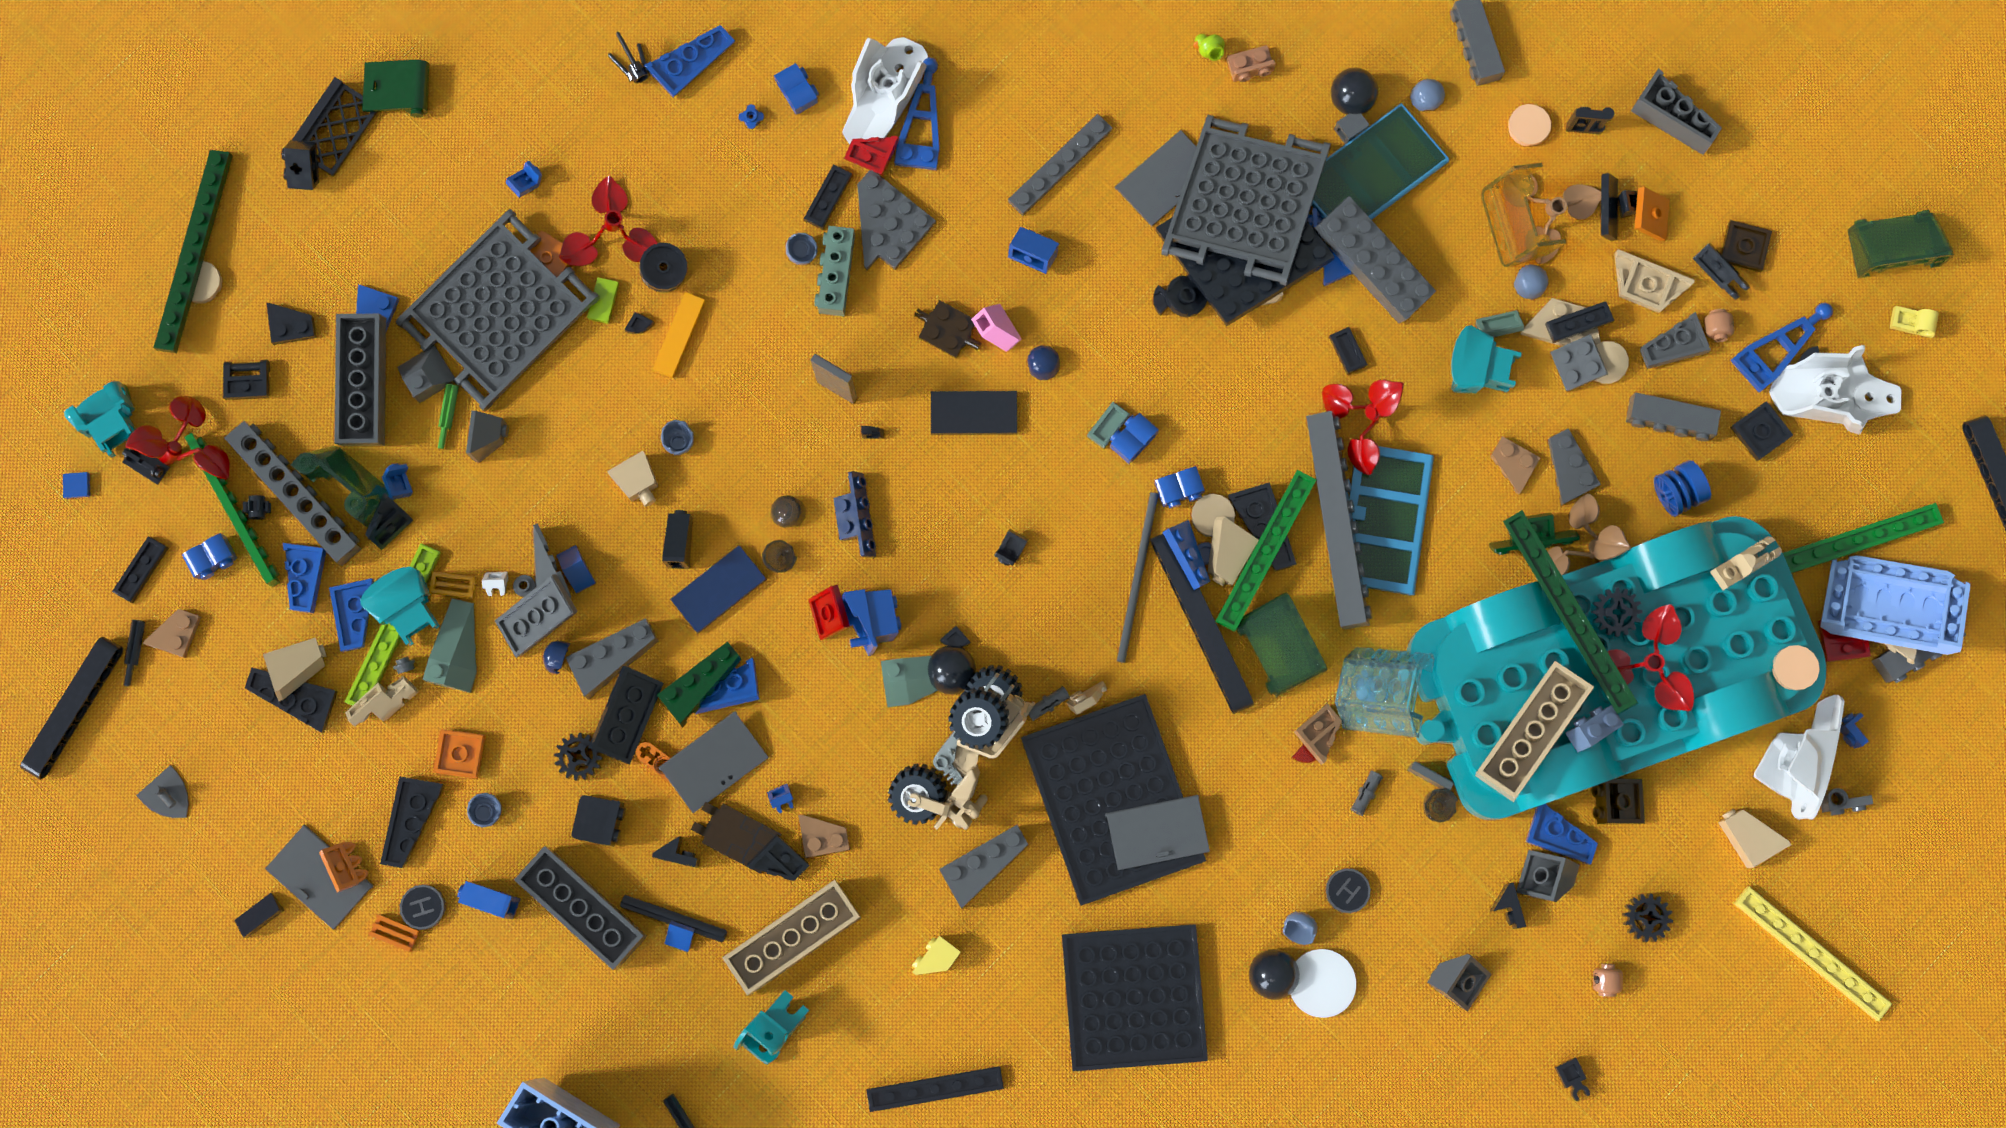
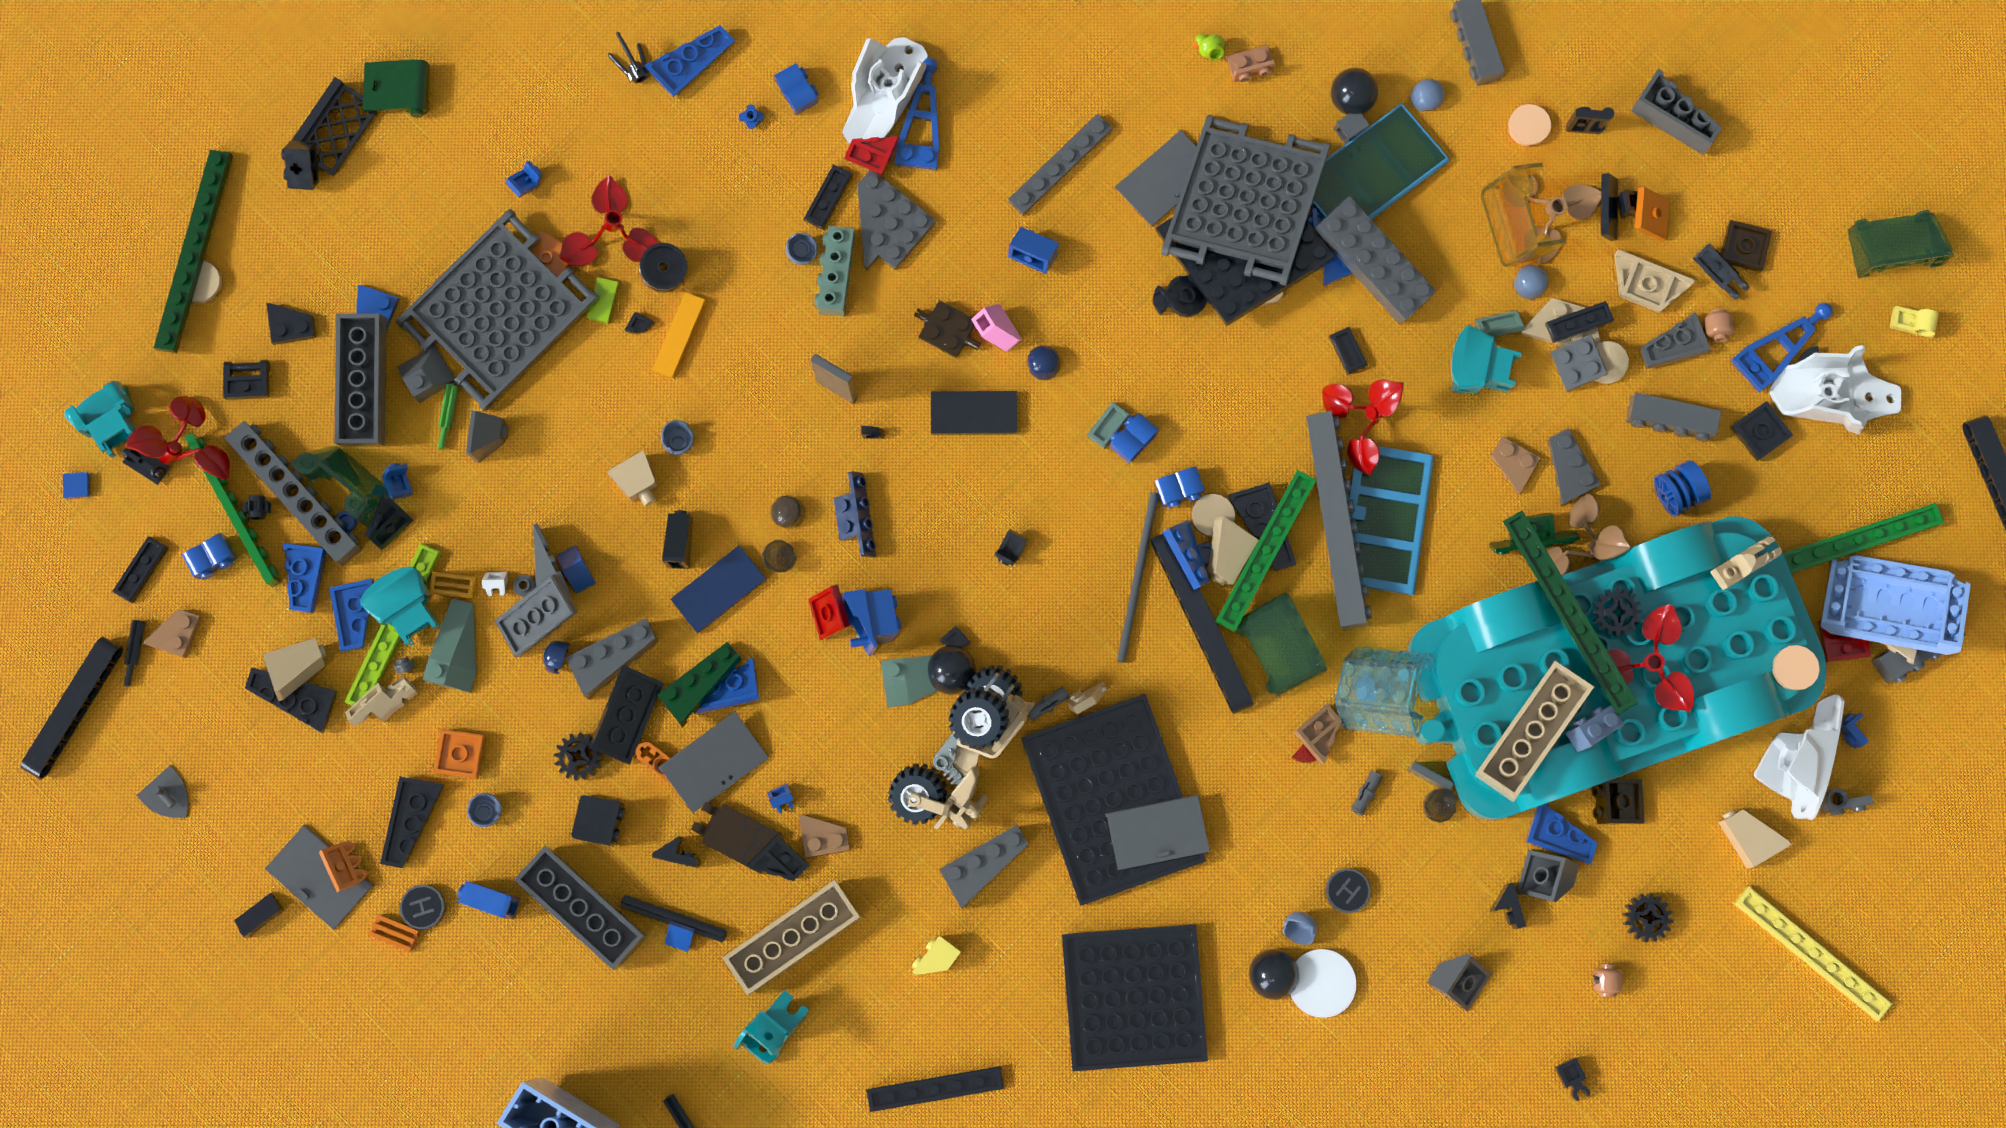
none -> blue tile [335,511,357,533]

